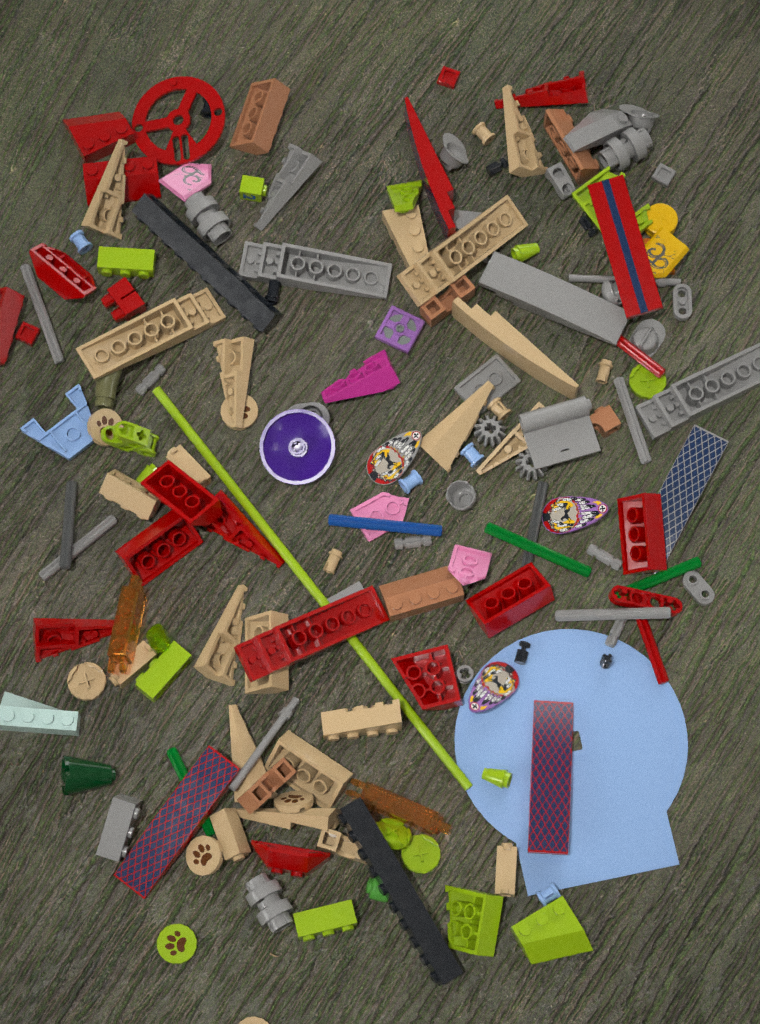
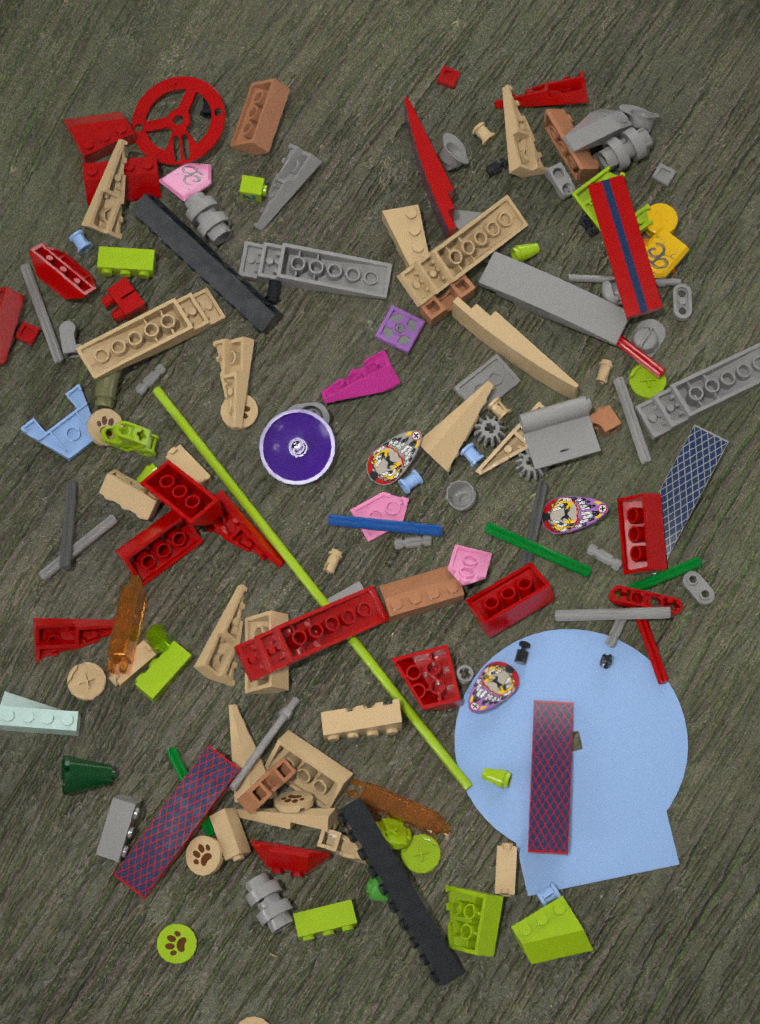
lime wing [386,180,423,213] -> none
none -> light grey leg [59,321,81,360]

